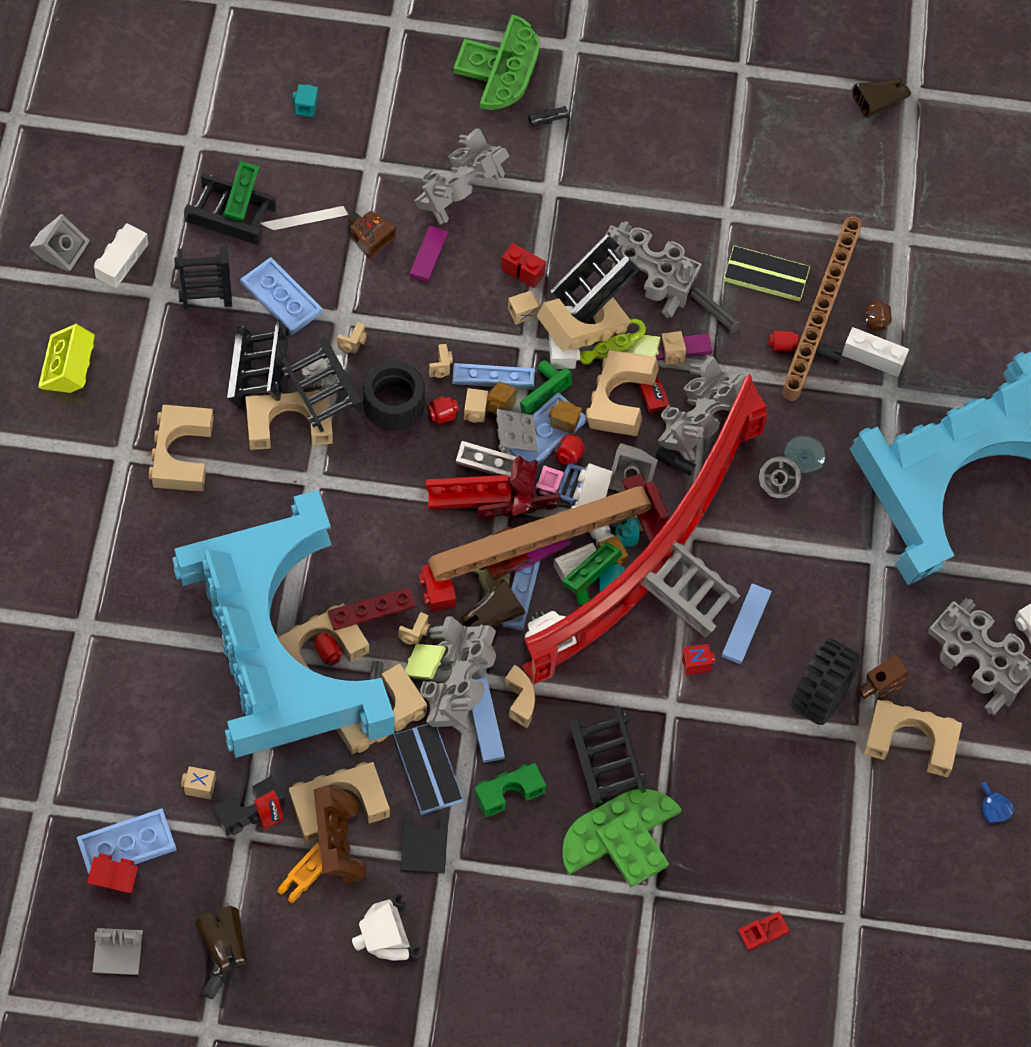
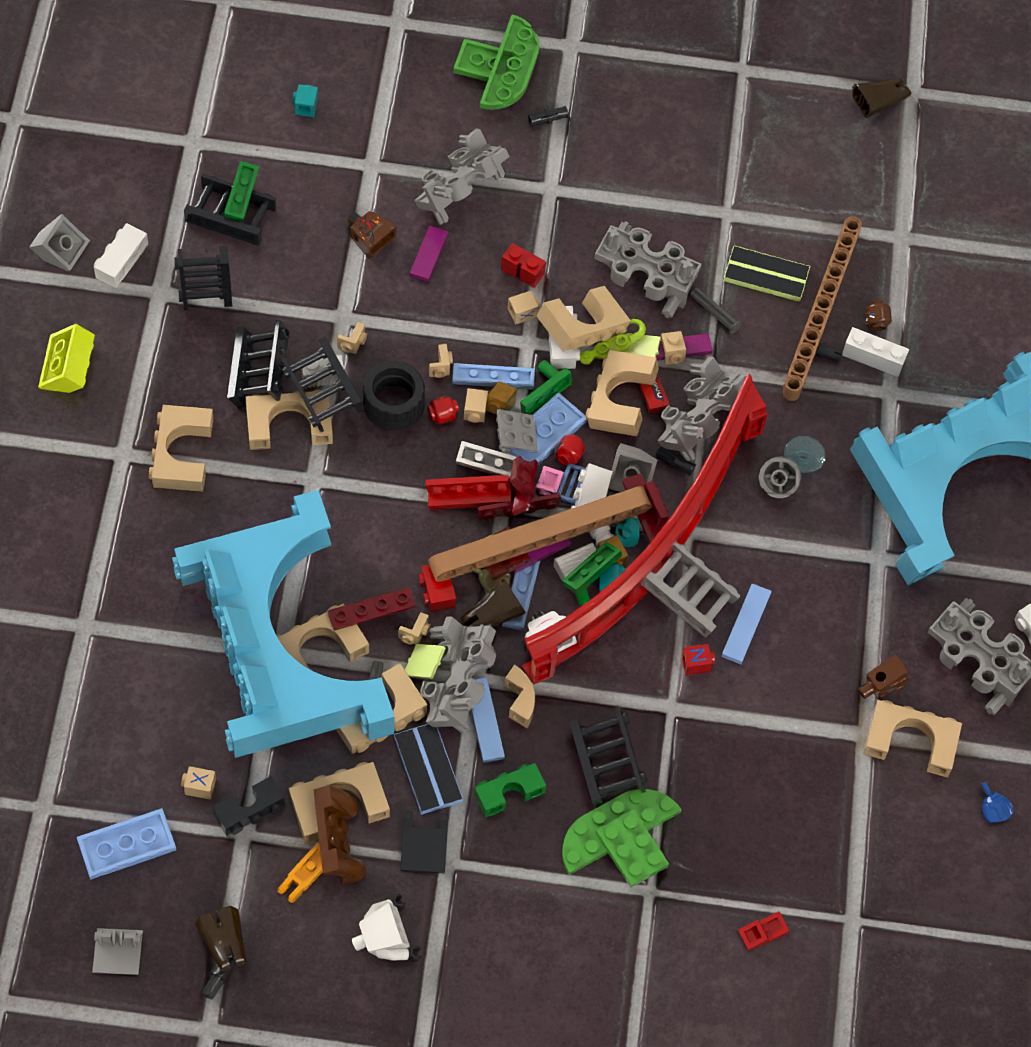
red brick [87,853,138,893] -> none
light blue tile [240,257,323,335] -> none
red slope [254,790,284,831] -> none
white sticker [260,206,348,230] -> none
red brick [313,632,342,665] -> none
pearl gold brick [548,400,582,435] -> none
black fence [551,234,640,324] -> none
red brick [768,330,798,352] -> none
black tyre [790,639,861,725] -> none

